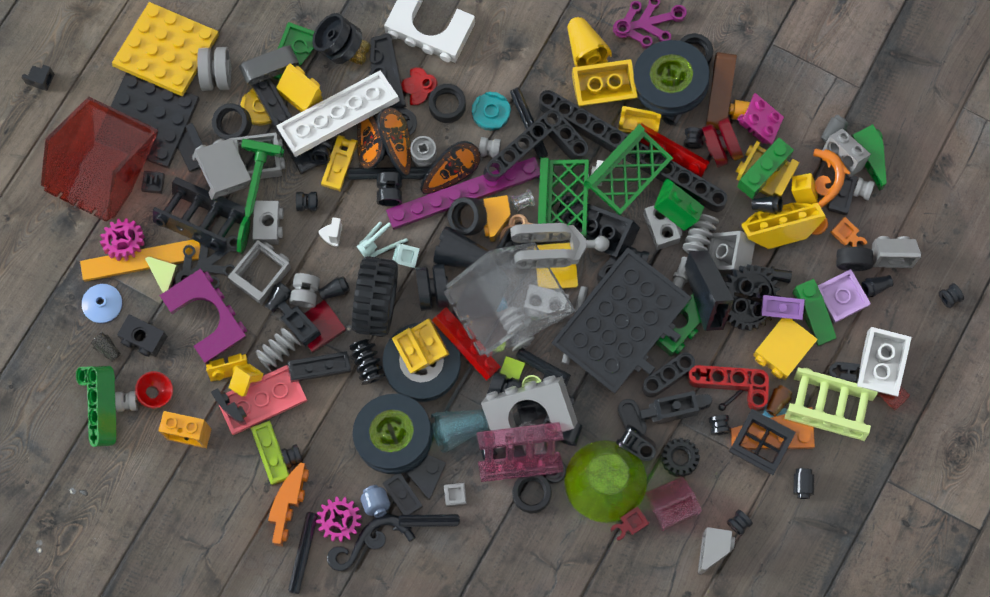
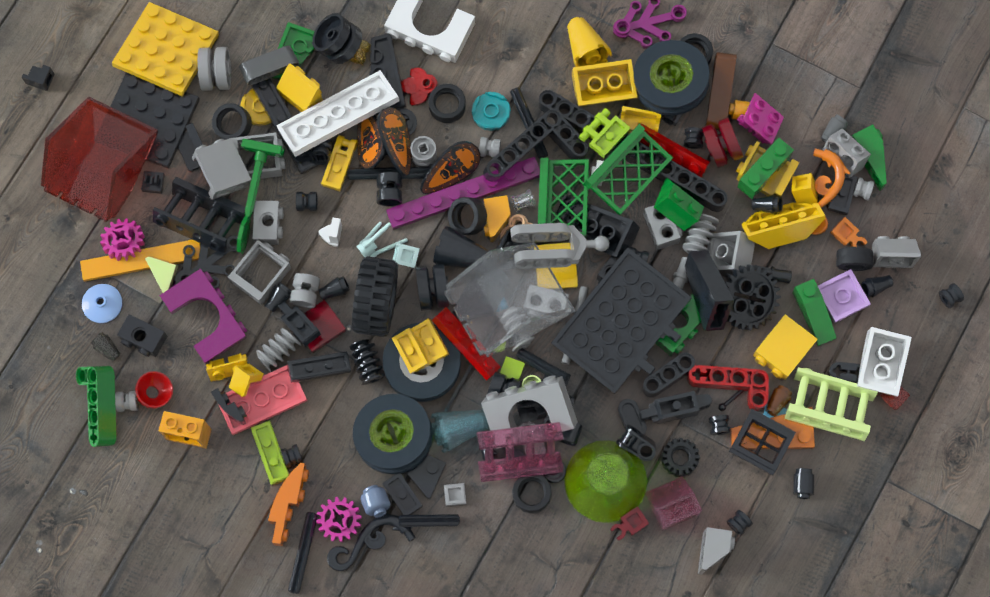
medium lavender plate [761,295,805,320] -> none
none -> lime plate [579,108,631,158]

